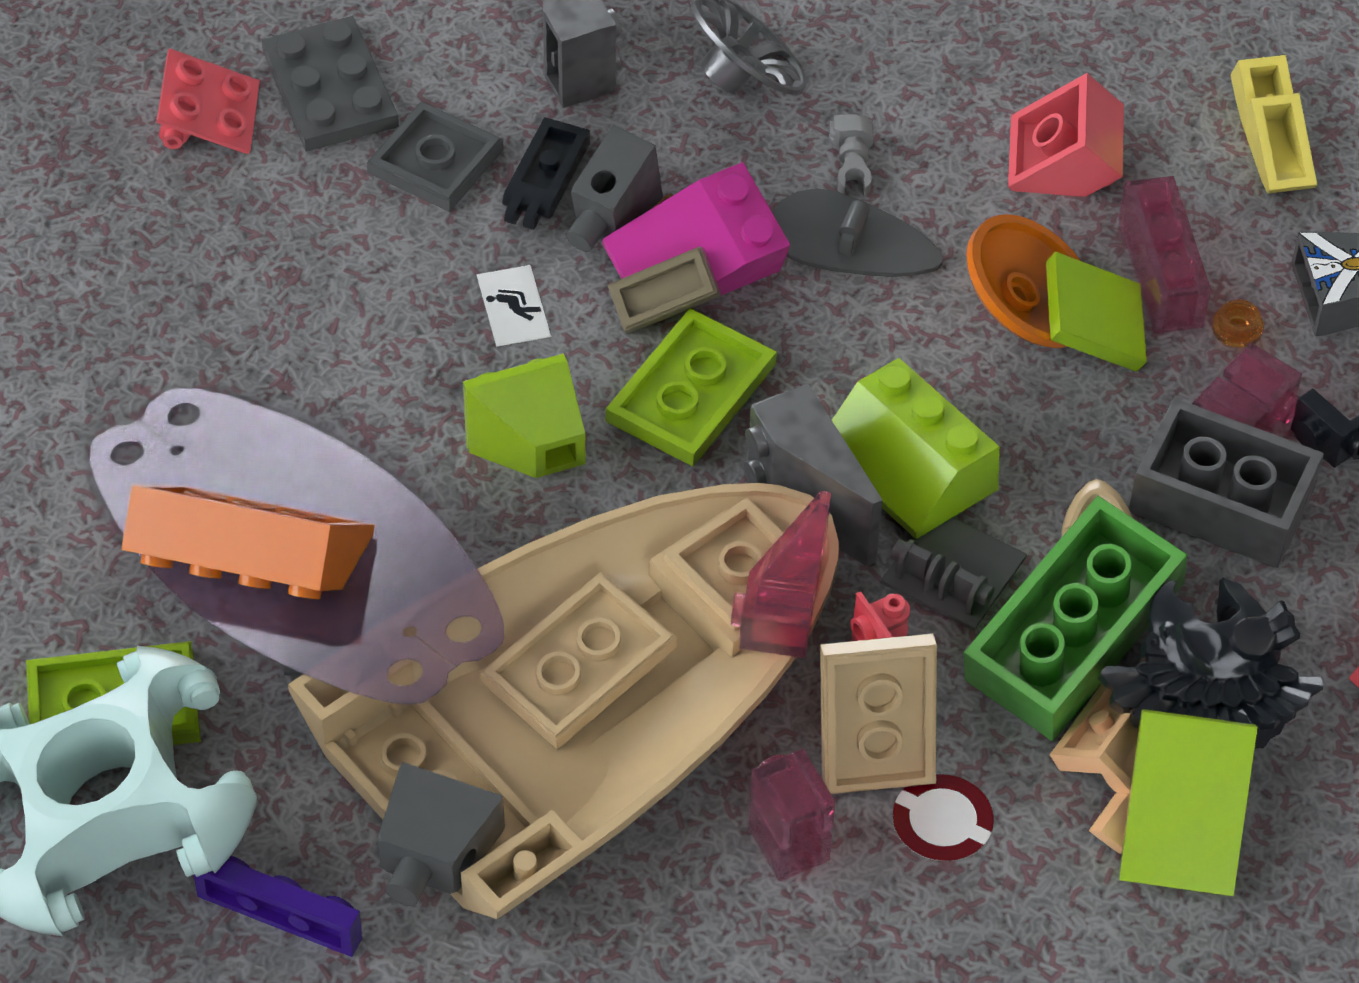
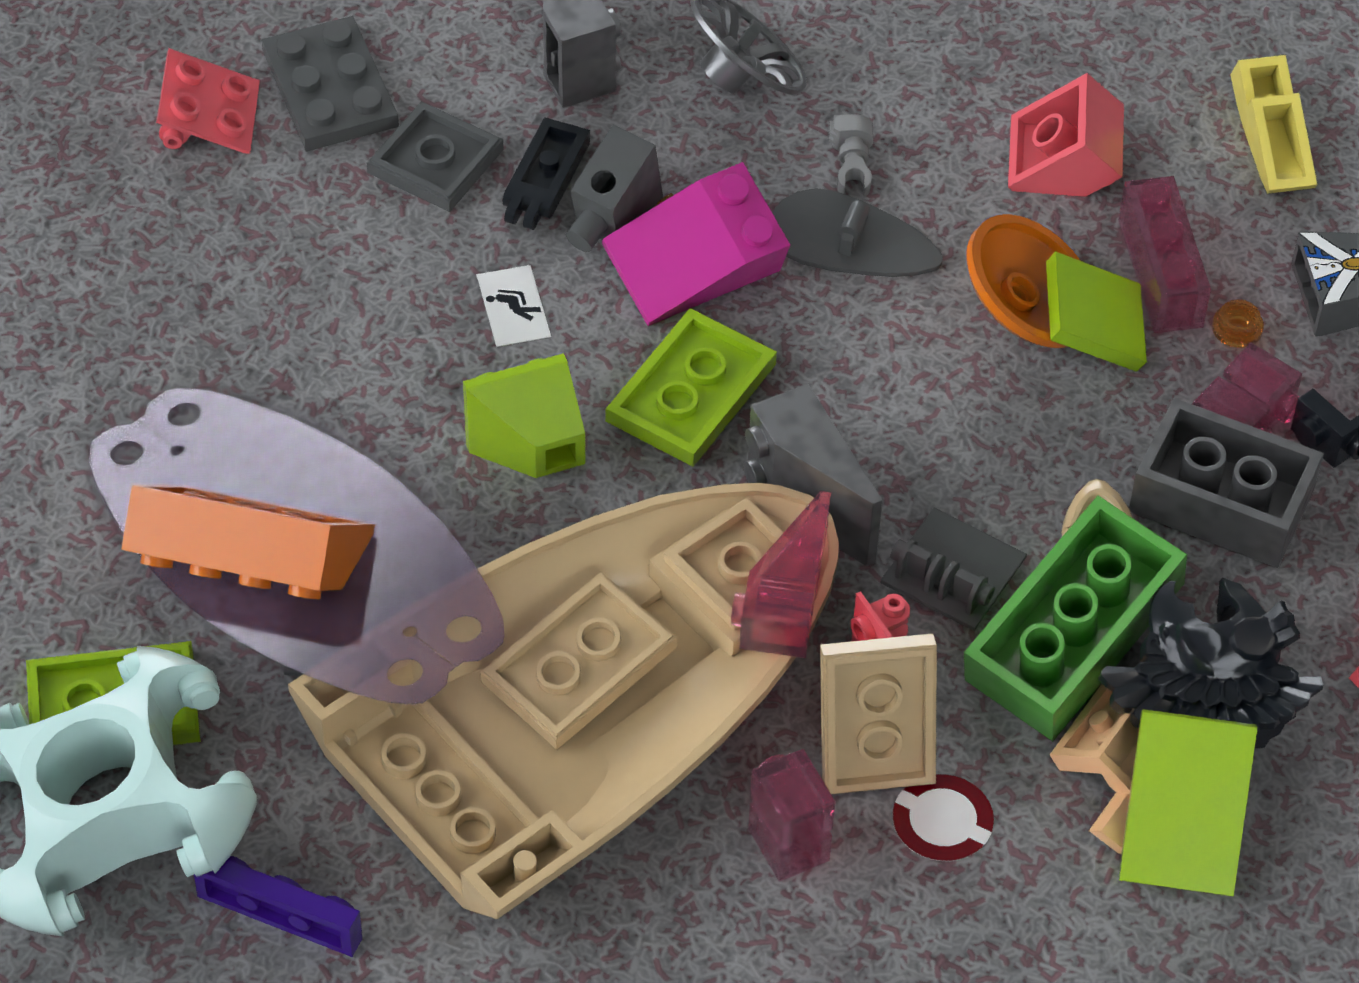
dark grey torso [378,762,505,906] -> none
dark tan tile [607,246,722,334] -> none
lime slope [832,358,1000,539] -> none

